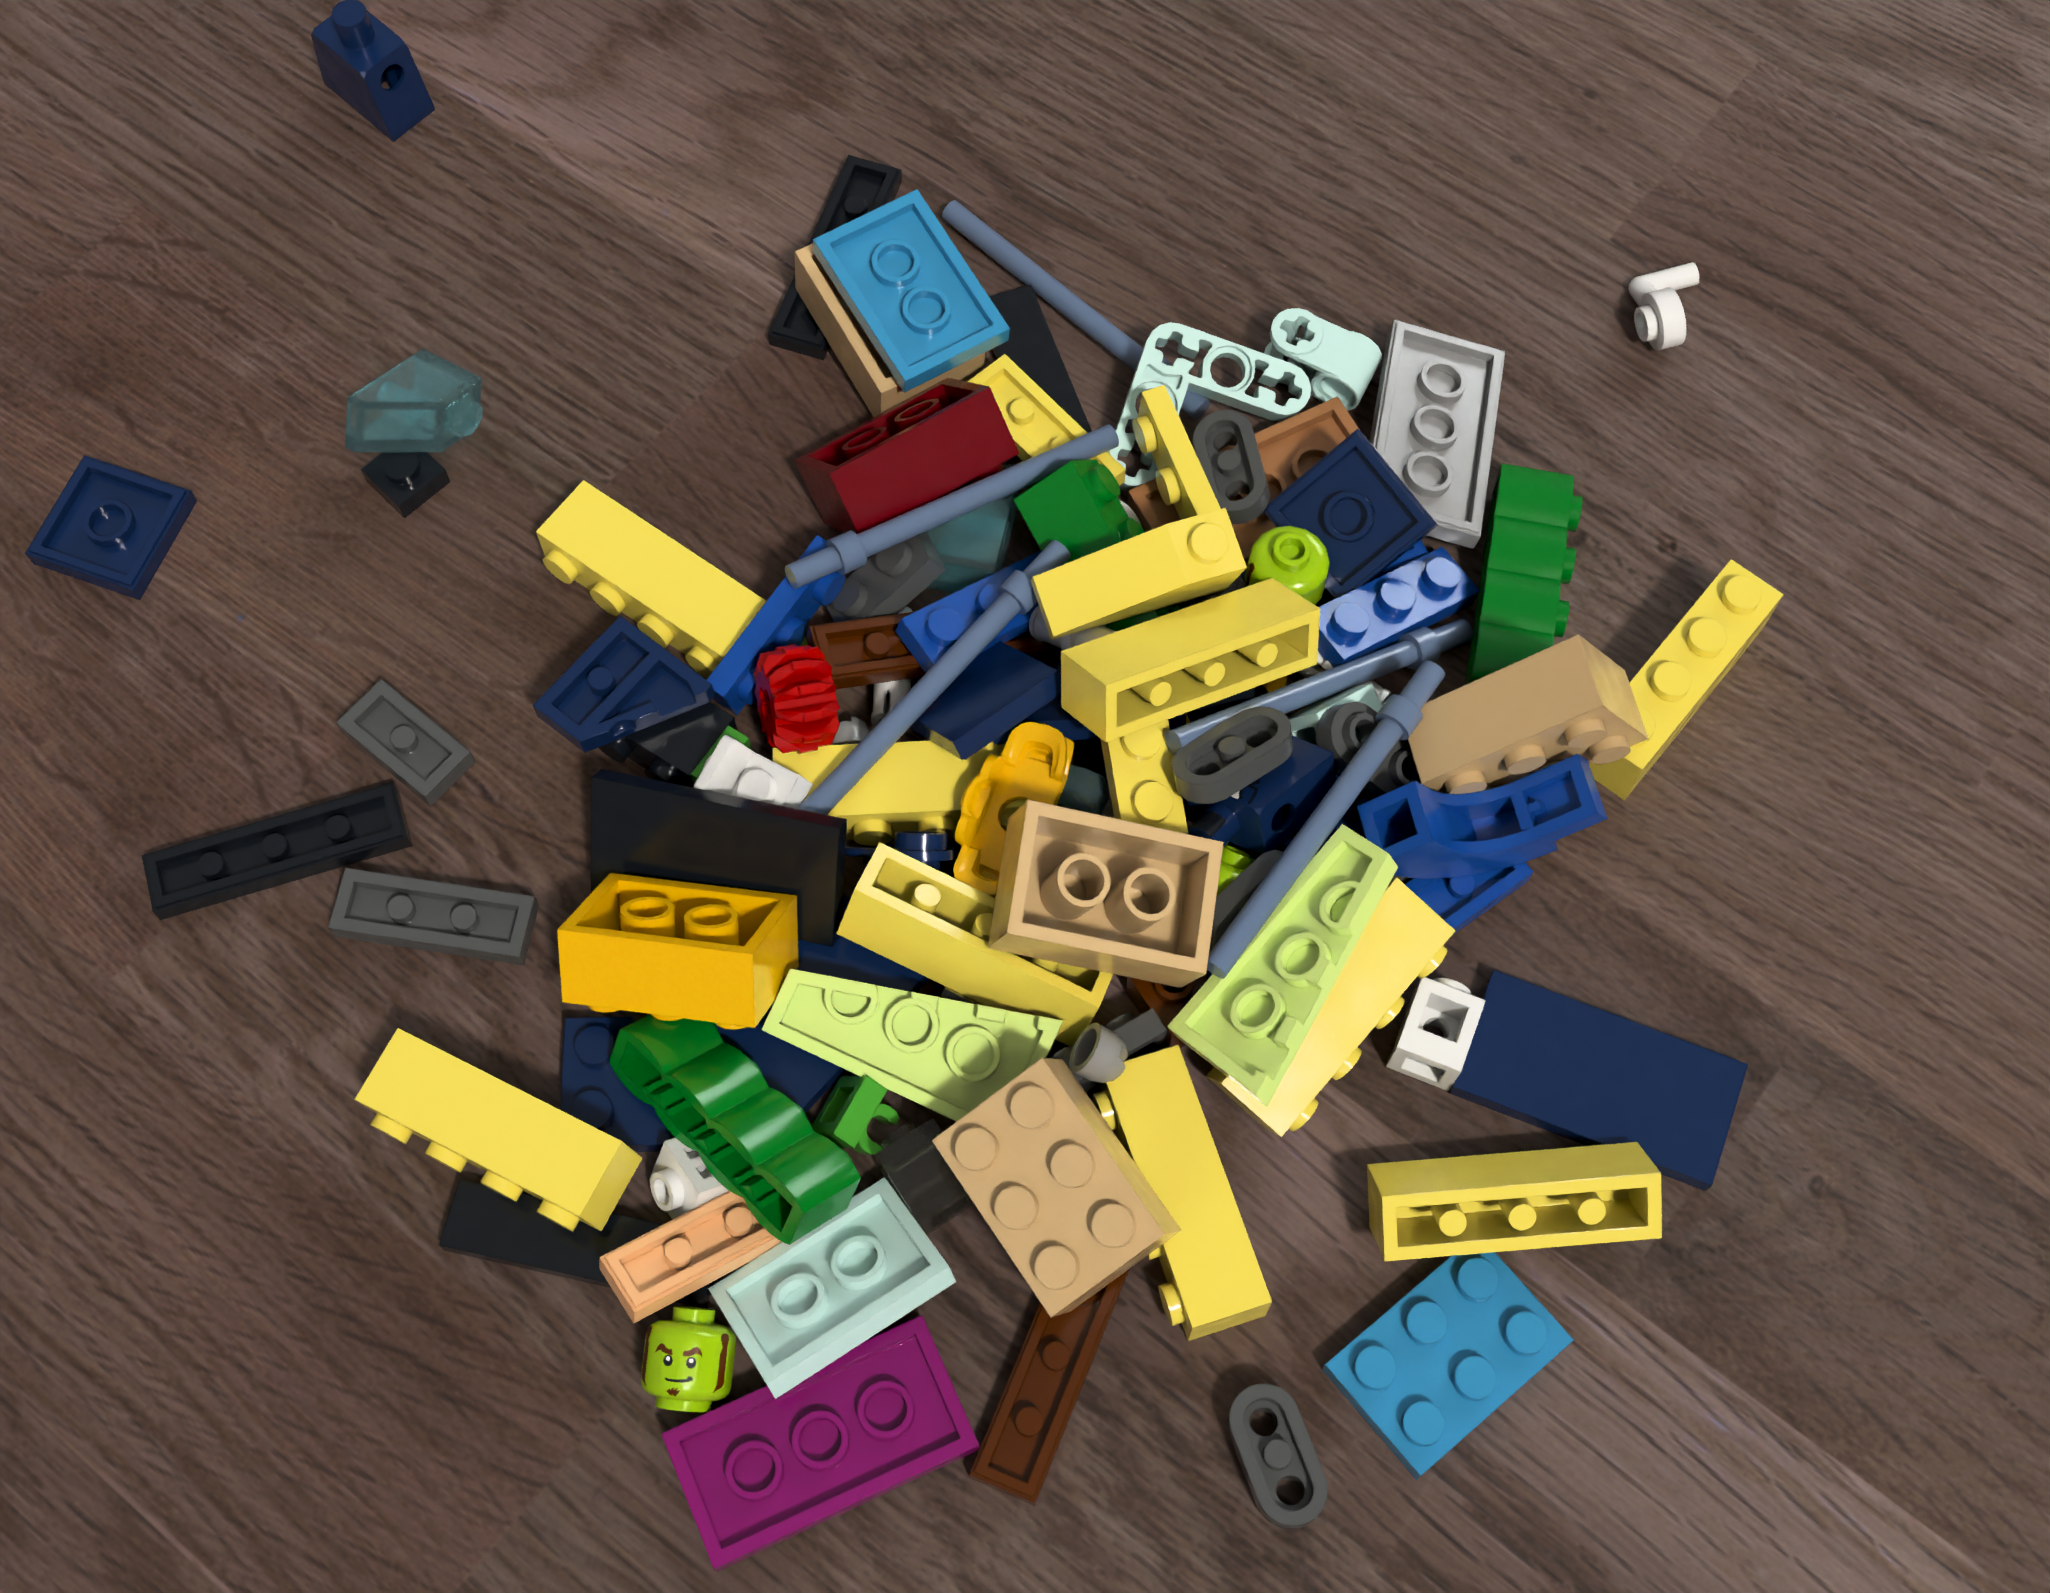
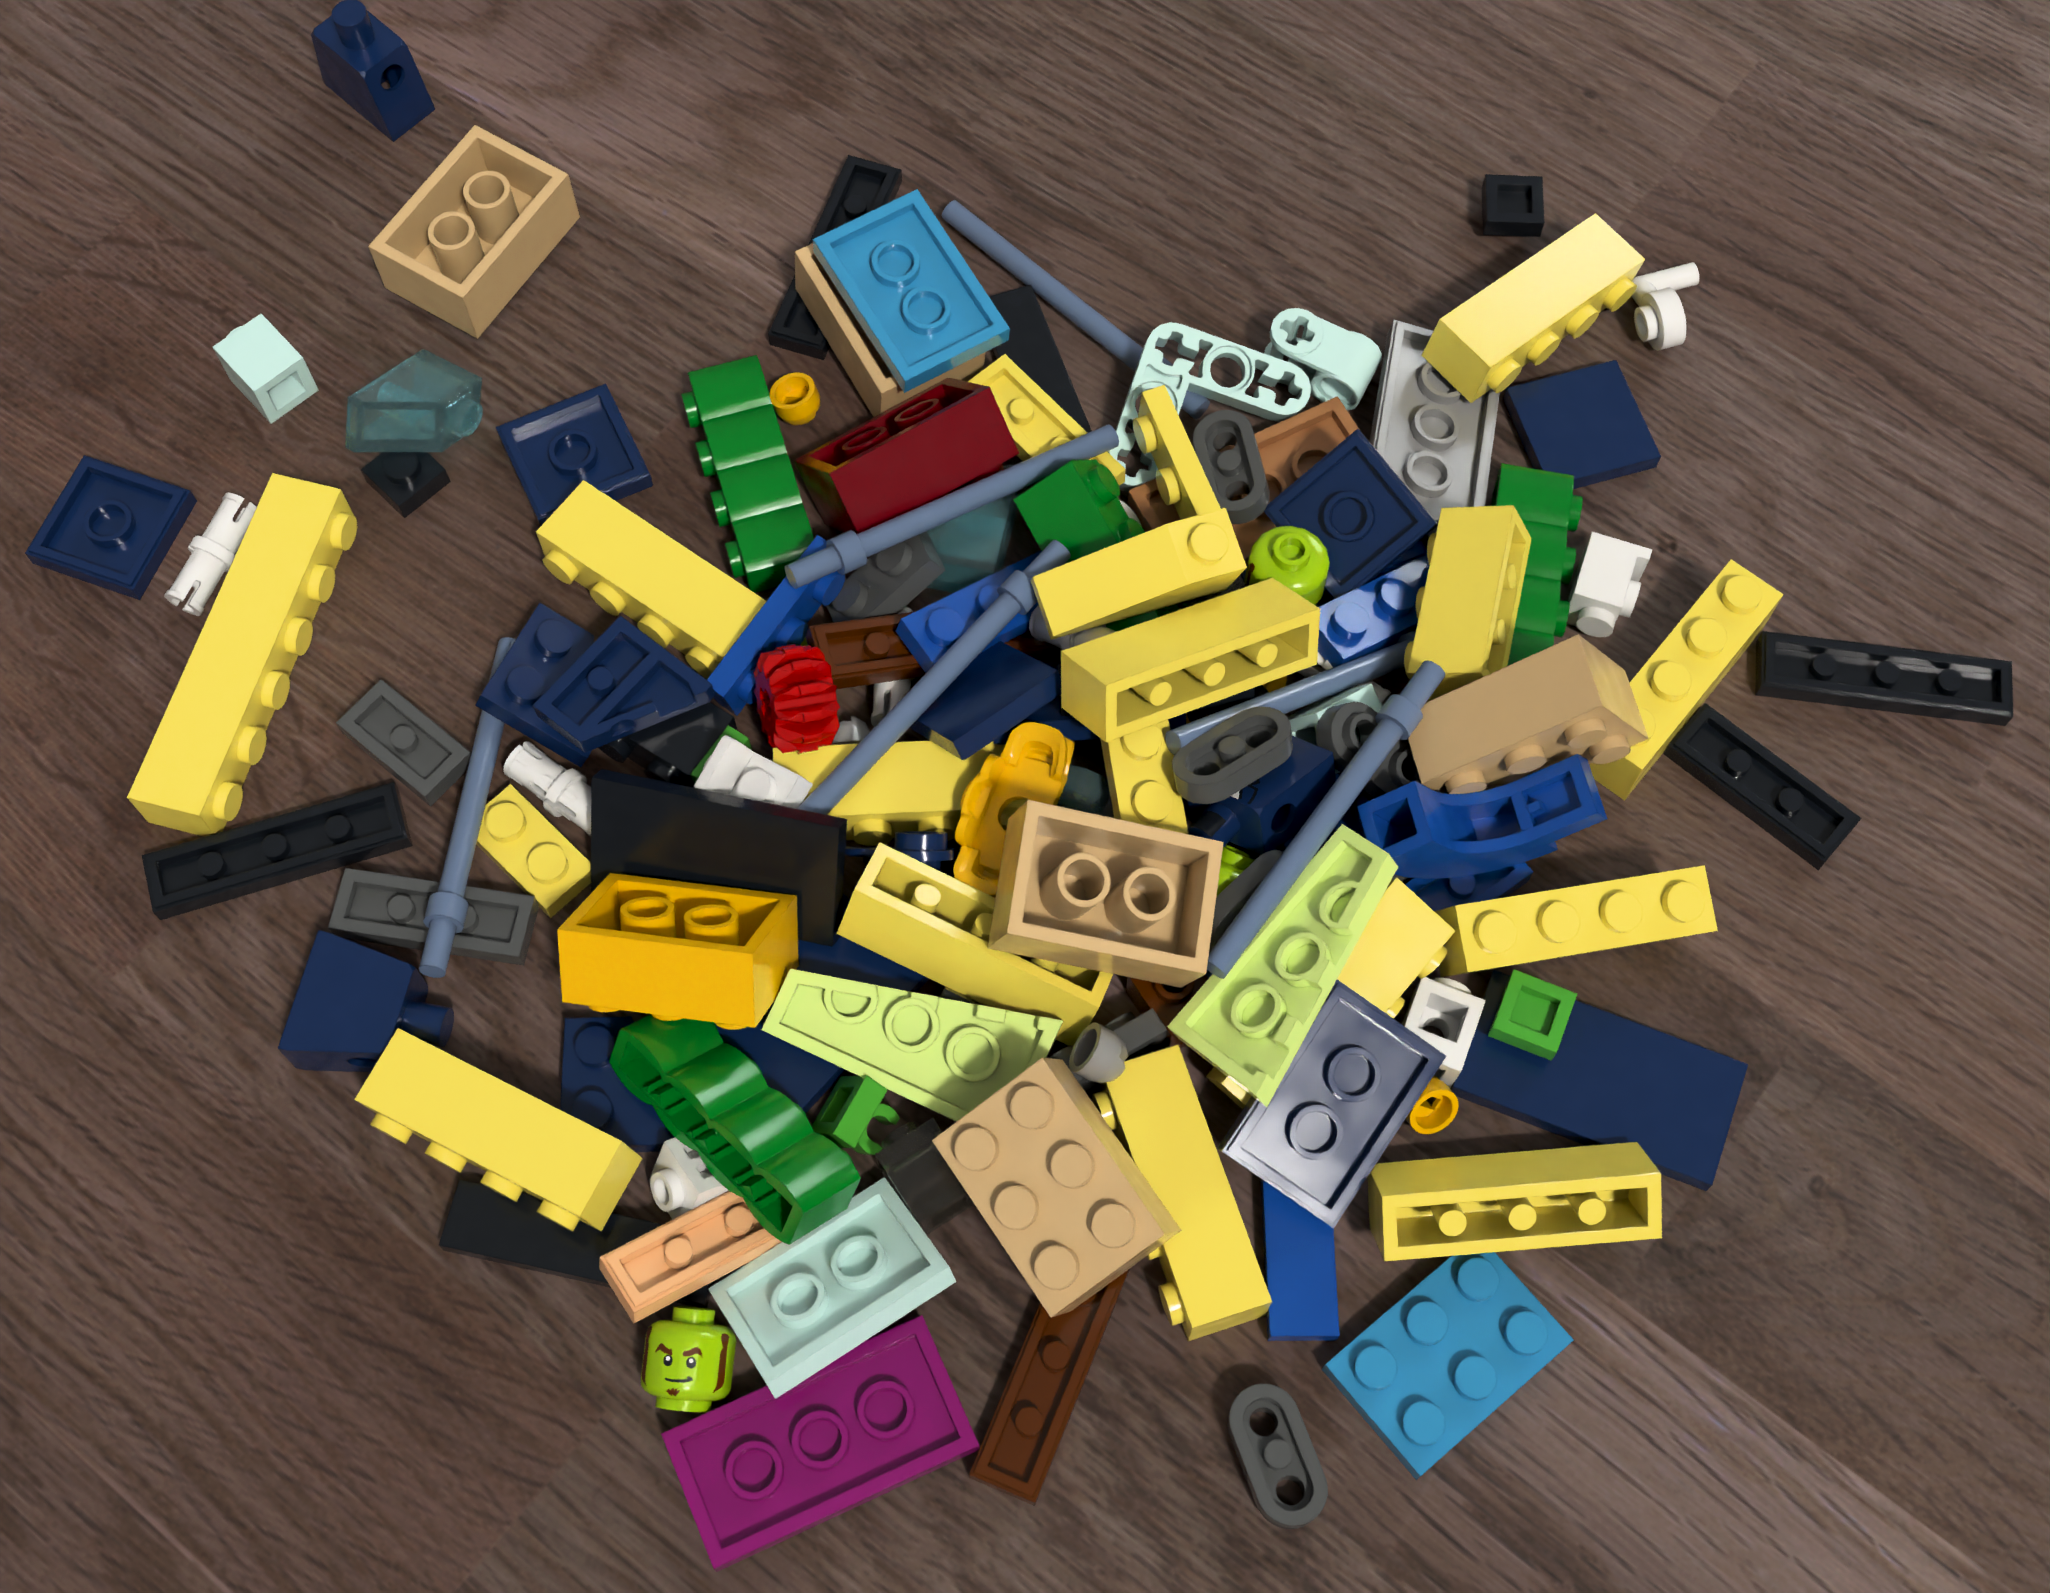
none -> light yellow brick [127,473,357,837]
none -> white pin [164,492,257,616]
none -> light aqua brick [213,314,319,424]
none -> dark blue torso [278,930,454,1072]
none -> tan brick [368,125,580,339]
none -> sand blue bar [419,637,516,978]
none -> dark blue wing [475,603,594,768]
none -> light yellow plate [476,784,591,918]
none -> dark blue tile [496,384,653,527]
none -> white pin [503,741,591,836]
none -> green brick [681,355,814,593]
none -> yellow hinge [769,372,820,426]
none -> tile [1217,979,1446,1228]
none -> blue tile [1260,1179,1340,1341]
none -> light yellow brick [1404,505,1532,702]
none -> yellow hinge [1406,1076,1459,1134]
none -> light yellow brick [1421,213,1645,403]
none -> light yellow brick [1434,865,1718,977]
none -> black plate [1481,174,1545,237]
none -> bright green plate [1488,969,1577,1061]
none -> dark blue tile [1503,360,1661,489]
none -> white brick [1567,532,1652,637]
none -> black tile [1663,703,1861,870]
none -> black tile [1755,631,2013,726]

